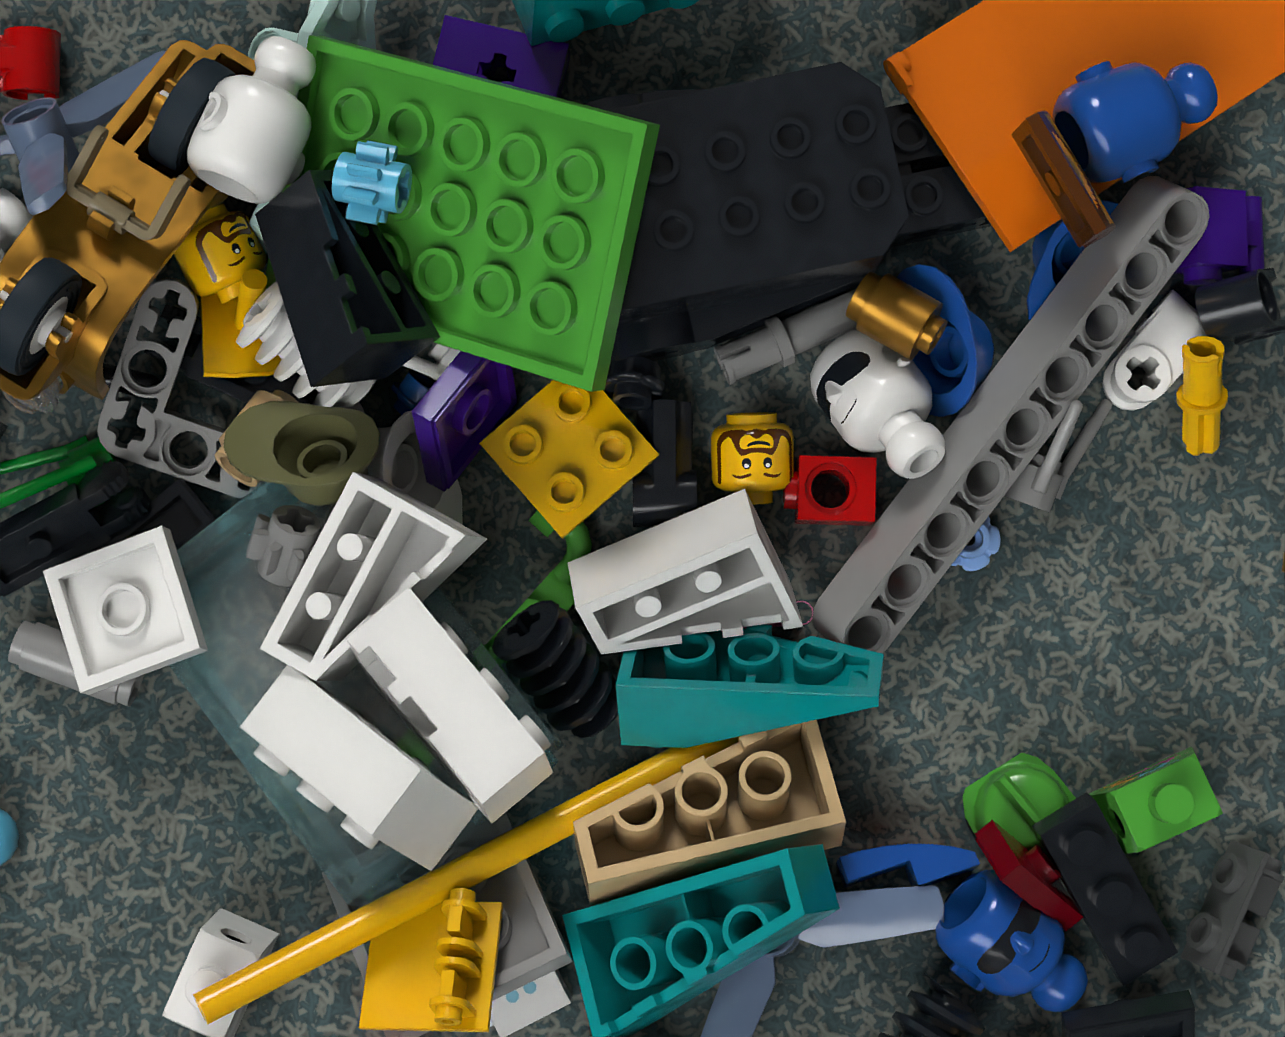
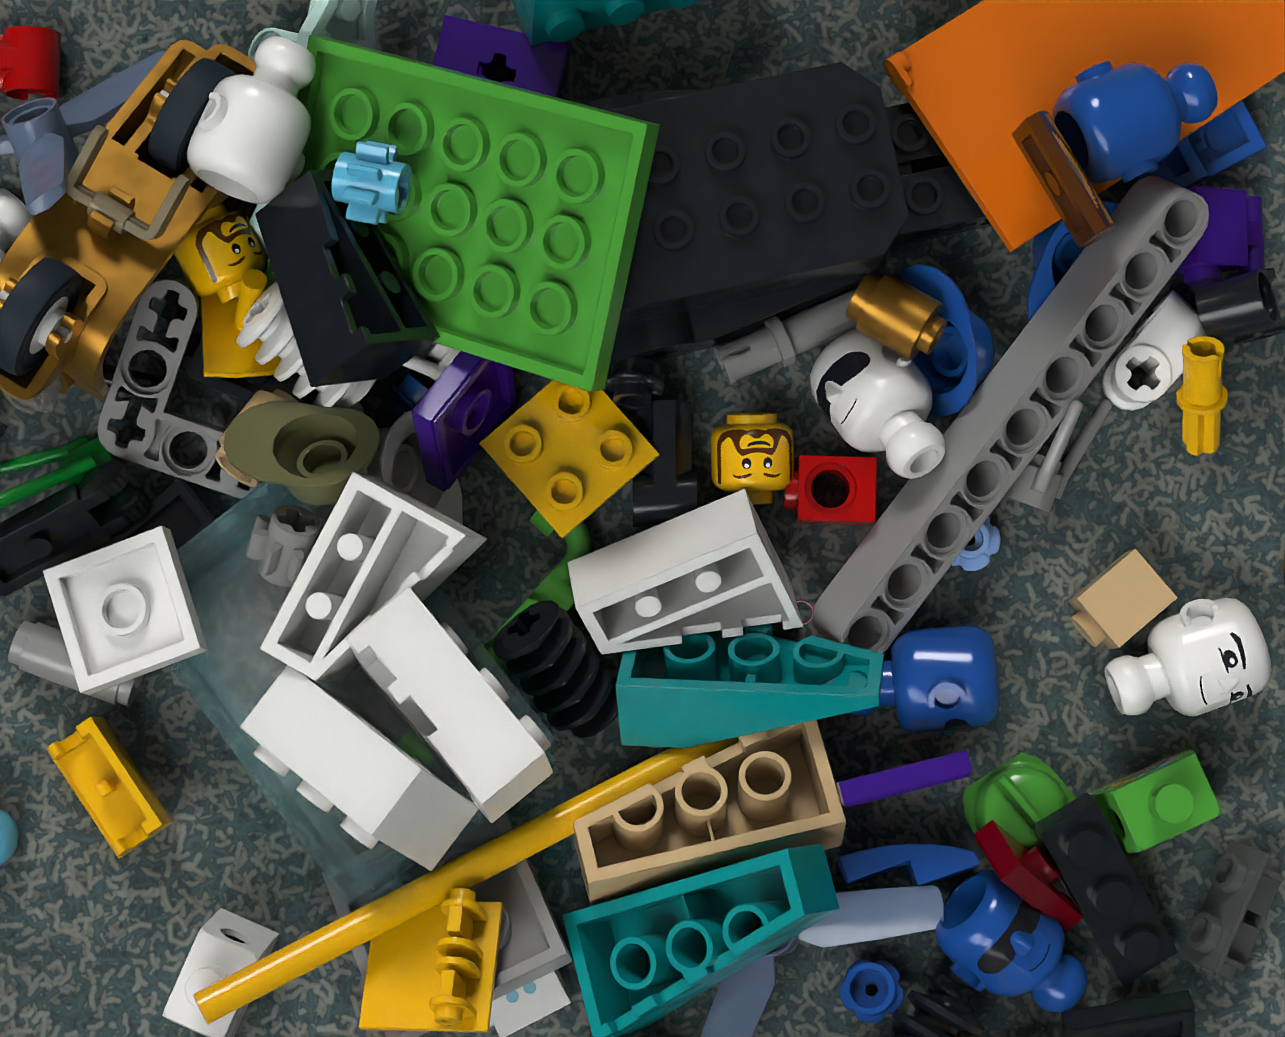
none -> yellow hinge [46,717,173,859]
none -> dark purple tile [835,750,973,808]
none -> blue plate [840,959,904,1023]
none -> blue piece [850,625,1000,736]
none -> tan brick [1068,549,1178,650]
none -> white piece [1104,598,1272,716]
none -> blue slope [1136,100,1268,189]

